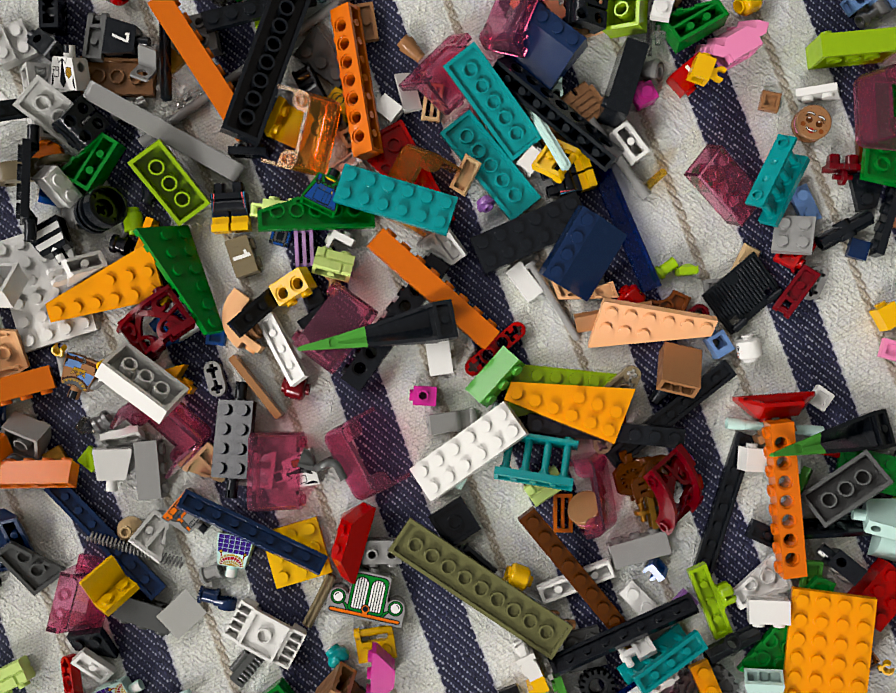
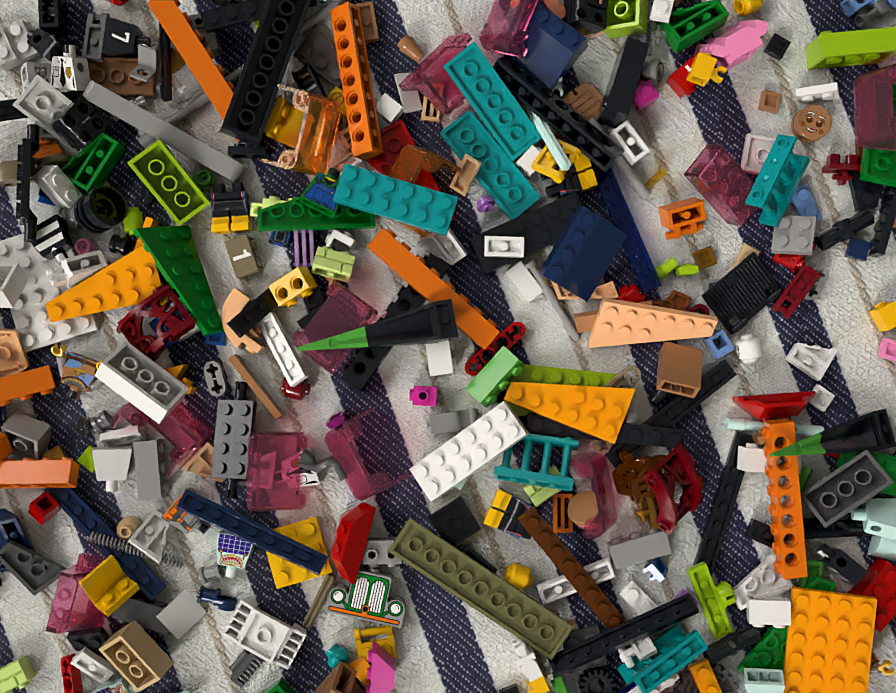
none -> red brick [28,491,60,526]
none -> bright pink plate [75,238,95,255]
none -> tan brick [98,620,174,692]
none -> bright green plate [193,167,217,190]
none -> magenta tile [326,410,346,429]
none -> light orange sticker [348,656,371,689]
none -> hips [483,487,542,539]
none -> white plate [484,236,524,258]
none -> orange brick [658,197,706,240]
none -> pearl gold tile [691,246,718,271]
none -> white tile [739,133,776,175]
none -> black plate [763,33,791,61]
none -> white wing [785,343,838,381]

